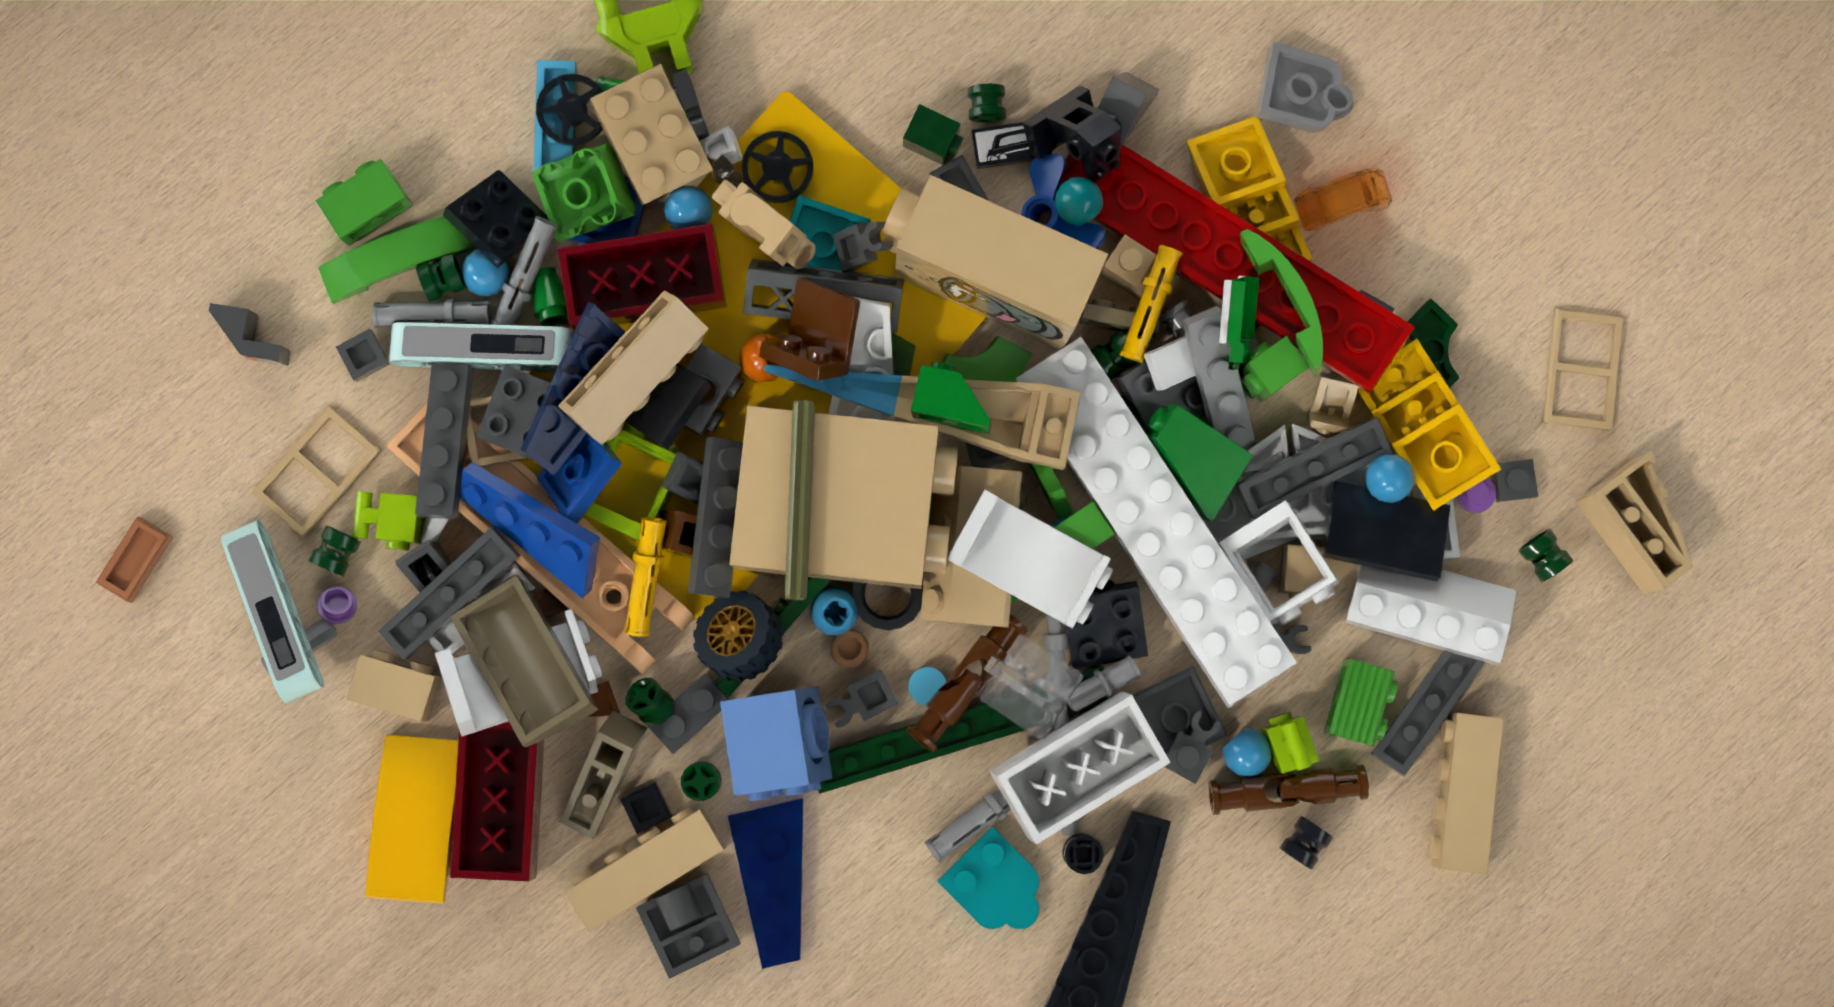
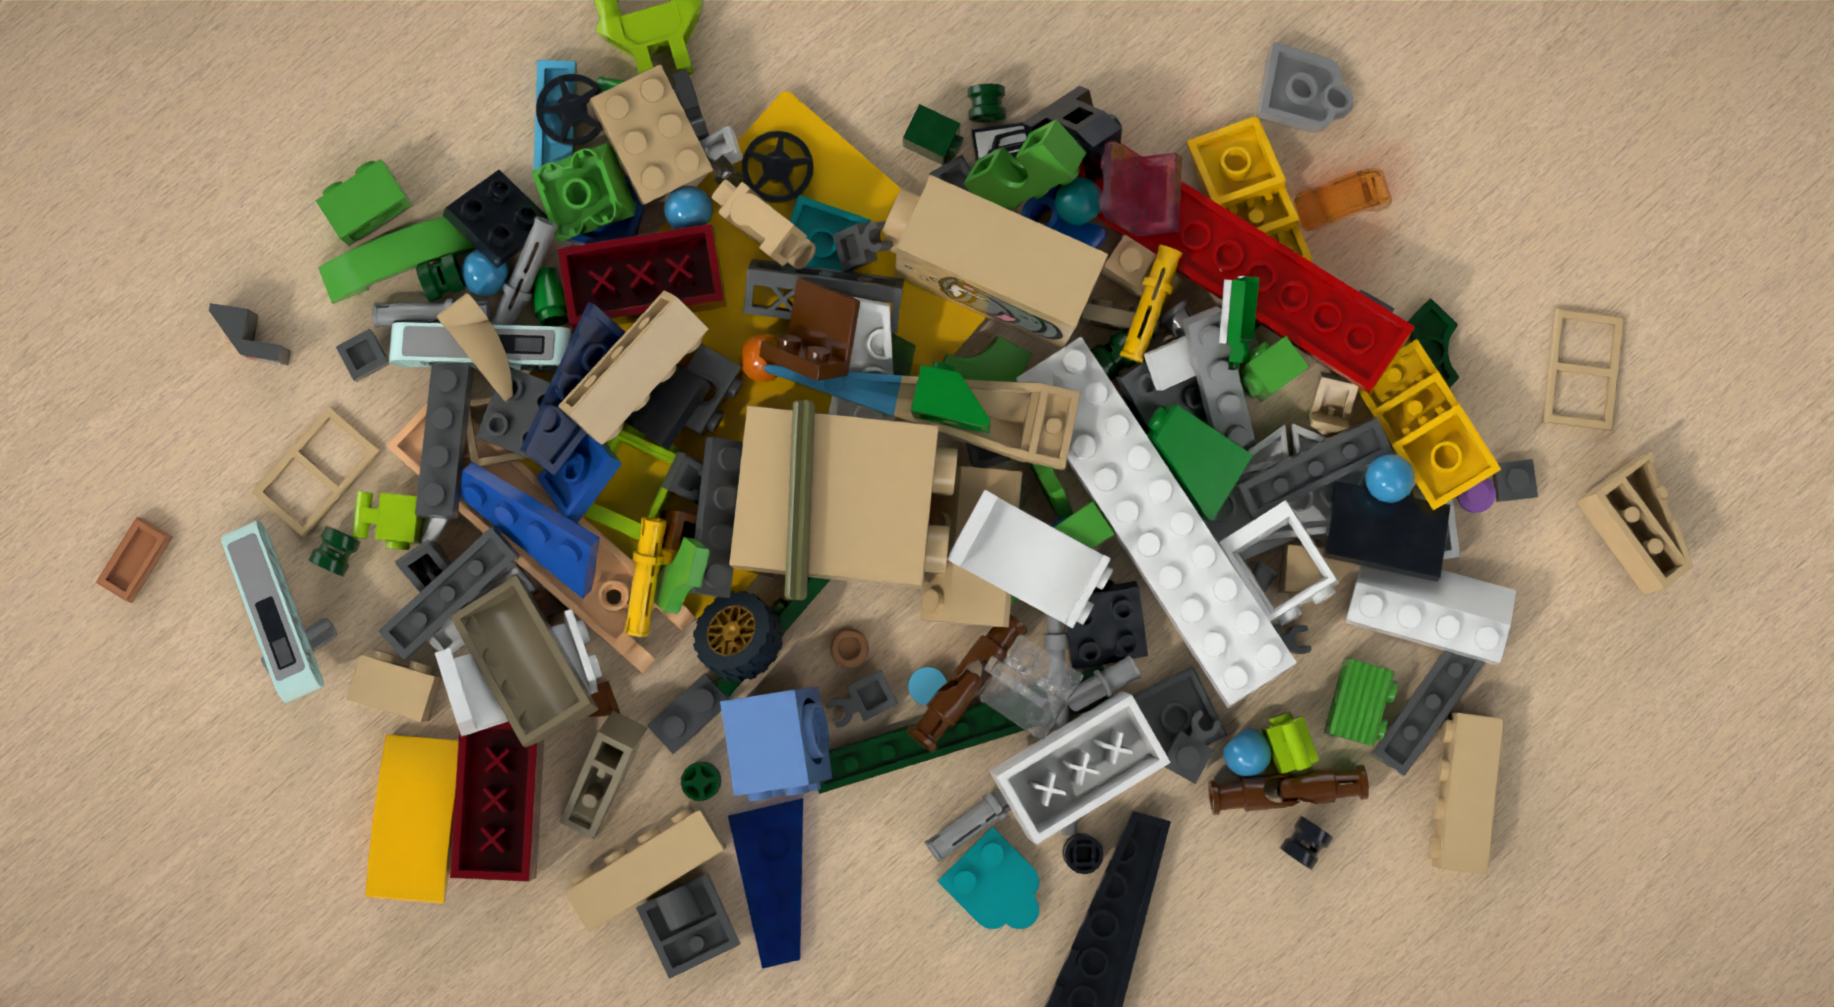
medium lavender plate [317,586,357,624] -> none
black tile [620,782,673,834] -> none
dark green wheel [625,678,674,726] -> none
dark azure piece [810,587,858,635] -> none
black tyre [851,582,923,631] -> none
dark grey slope [1098,72,1159,147] -> none
bright green slope [1240,229,1323,376] -> none
dark green wheel [1519,529,1573,582] -> none
none -> tan piece [436,293,513,403]
none -> bright green tile [654,537,710,614]
none -> bright green arch [963,119,1086,211]
none -> clear pink bracket [1099,141,1182,236]

